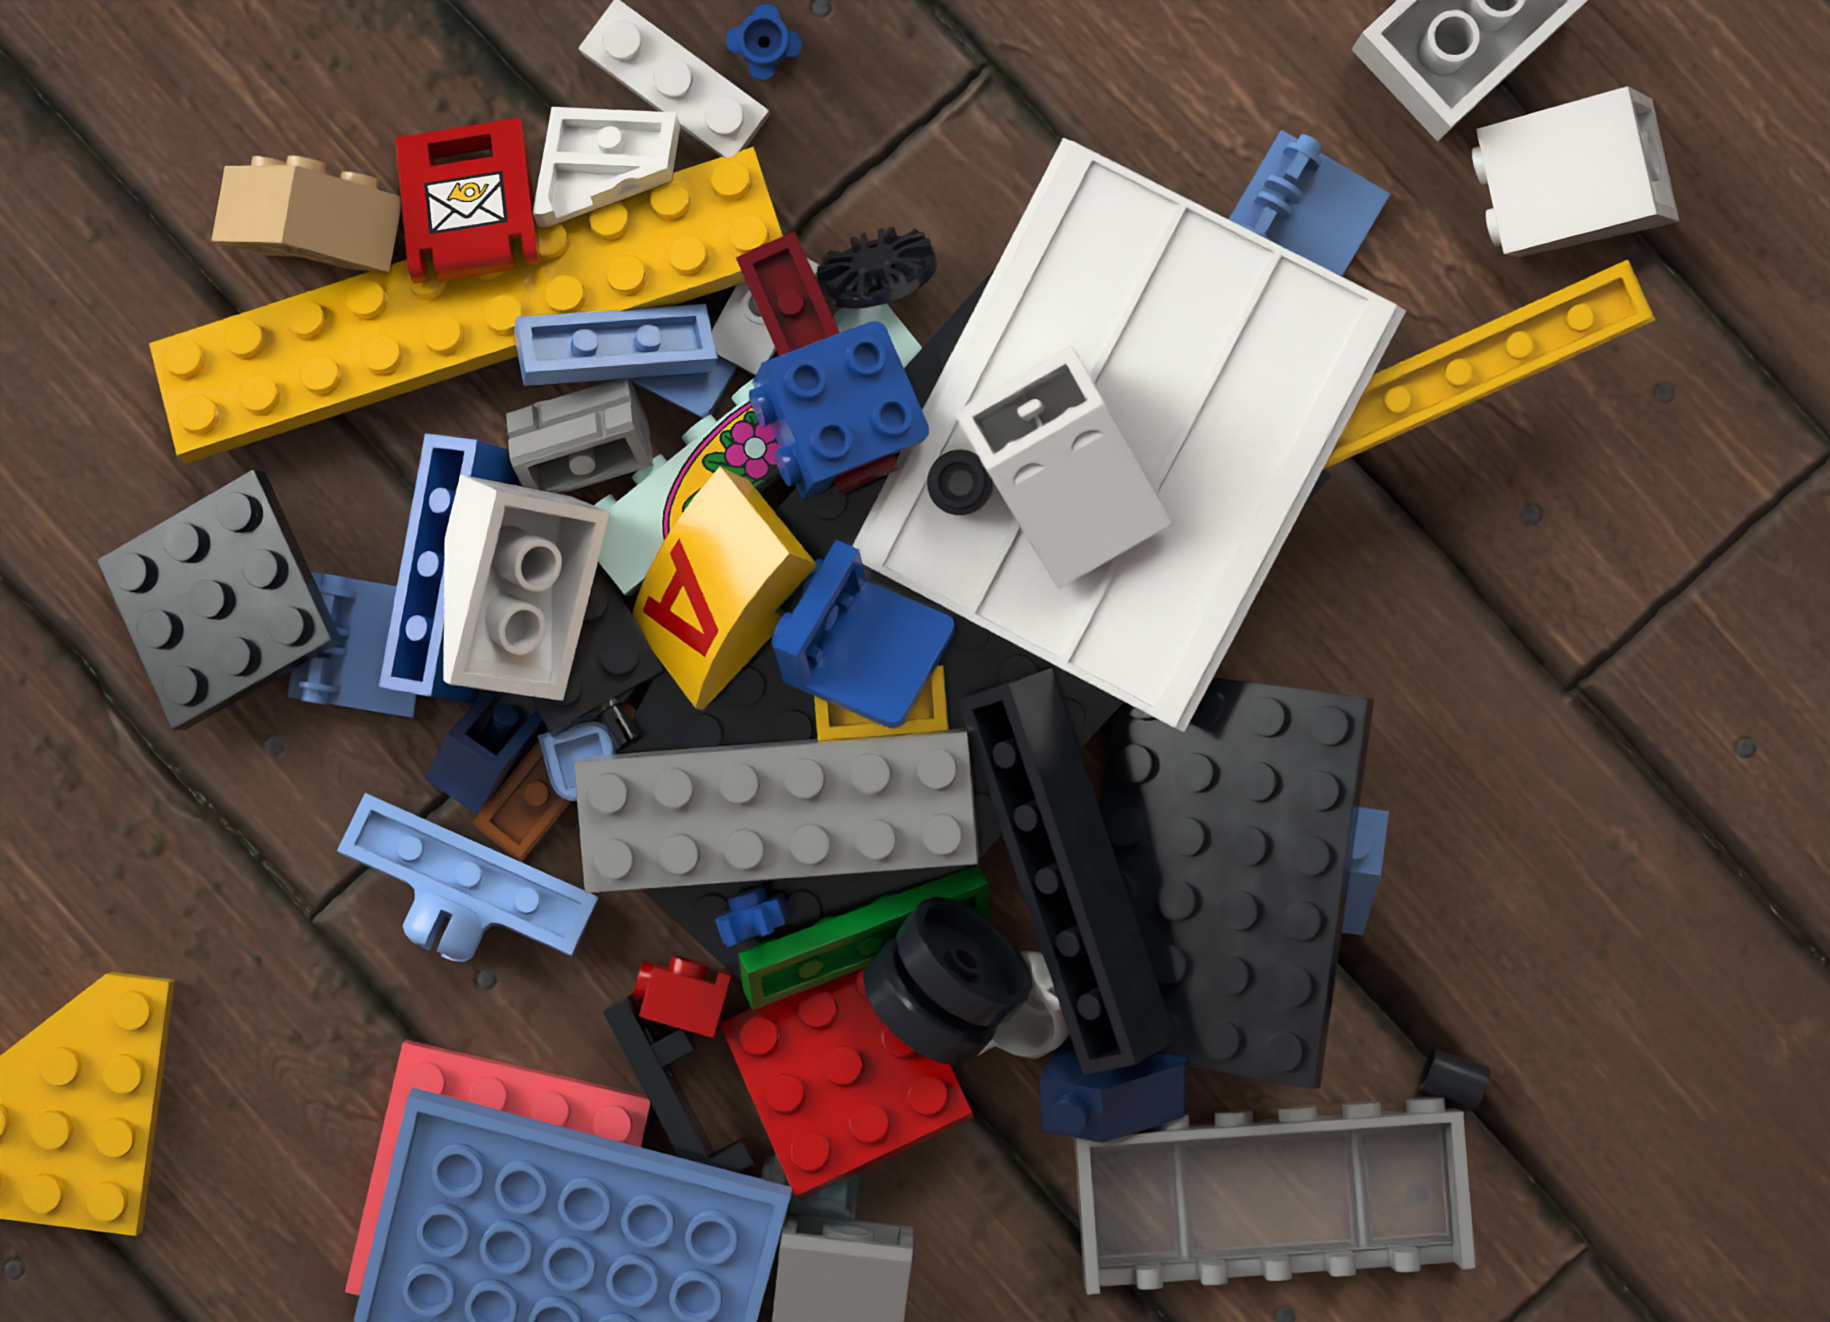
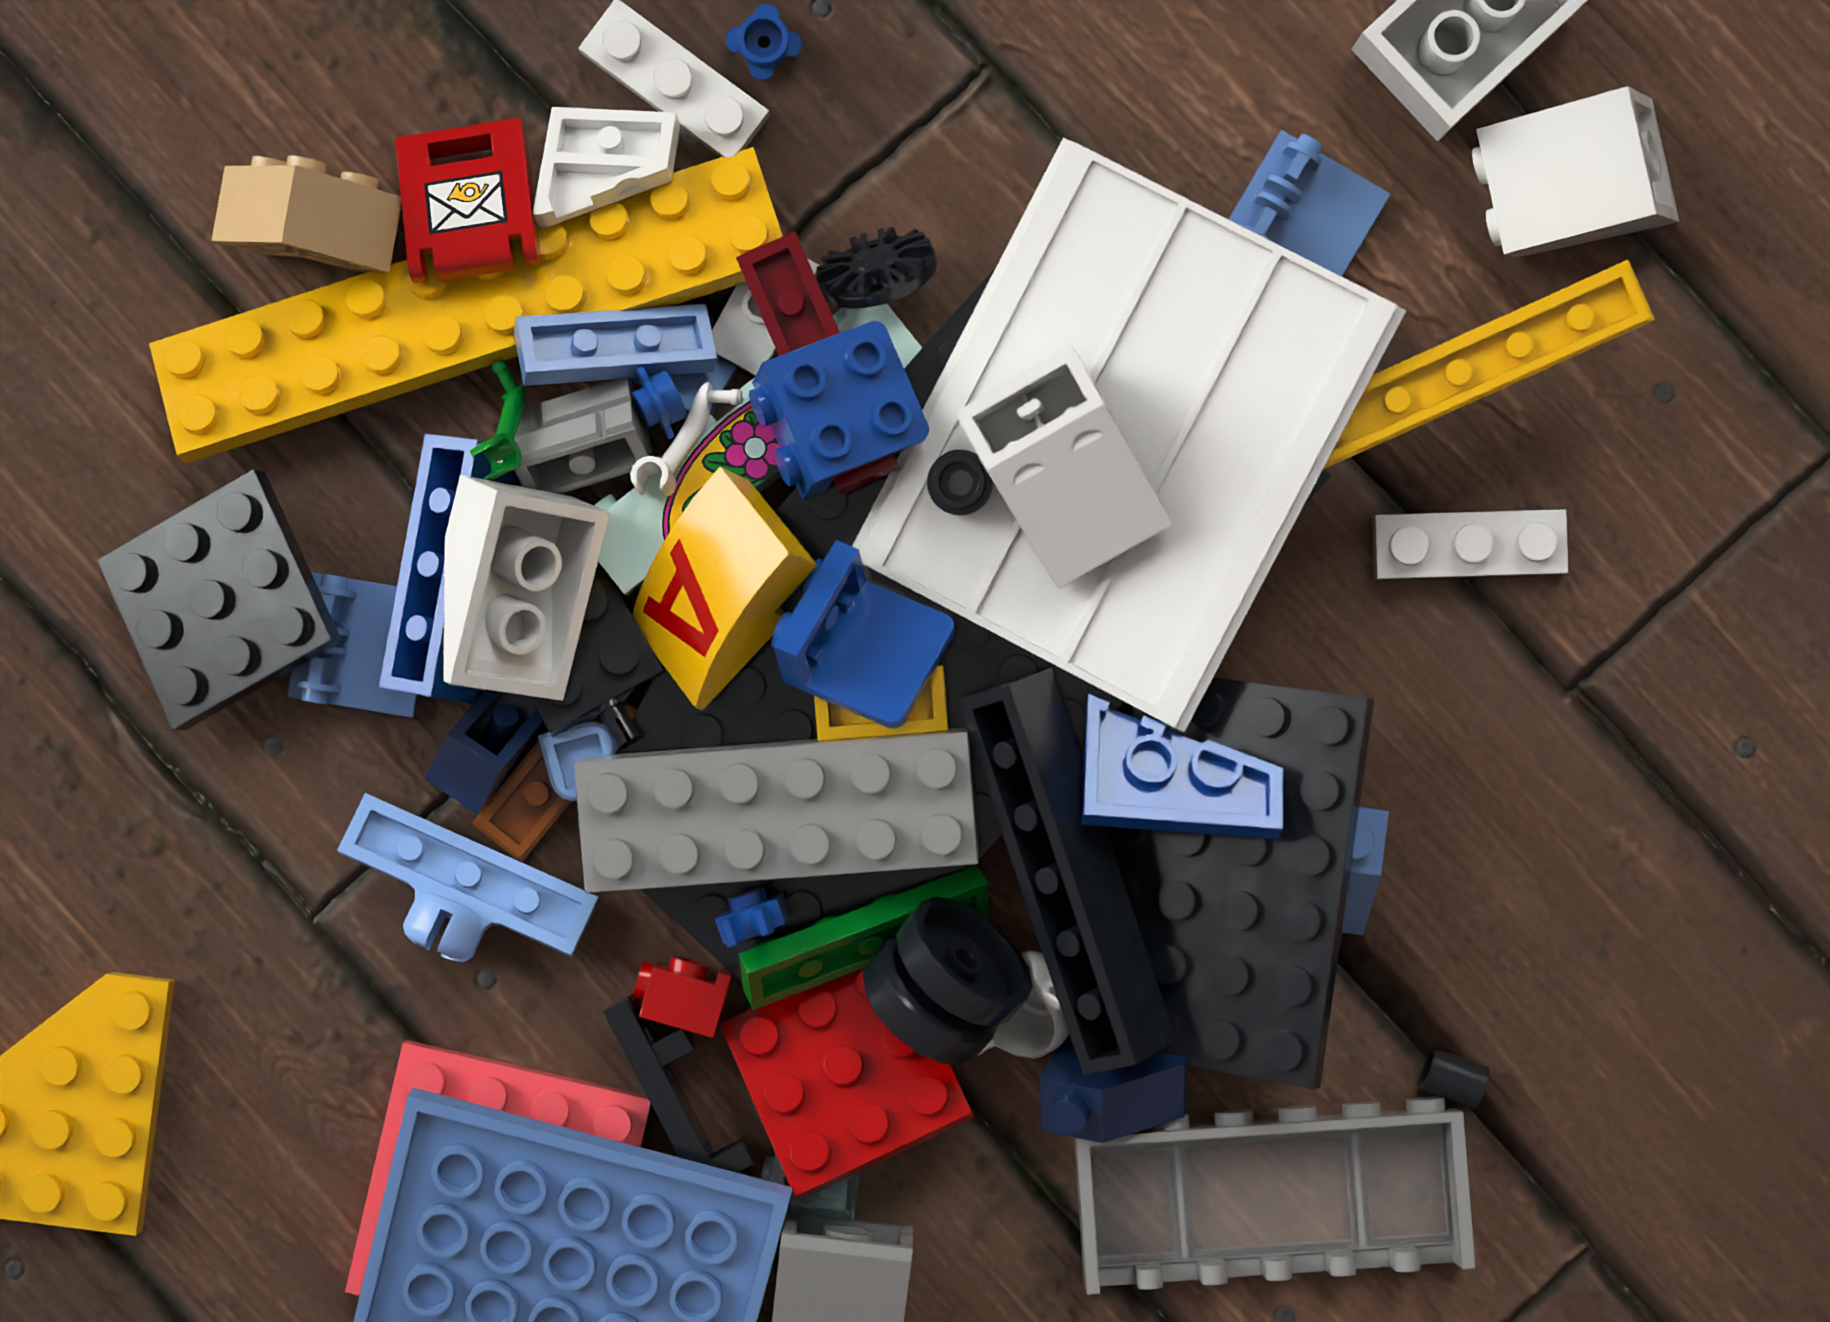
none -> green piece [470,359,526,481]
none -> white piece [630,382,743,497]
none -> blue plate [632,367,687,440]
none -> wing [1081,694,1283,839]
none -> white plate [1372,509,1568,580]

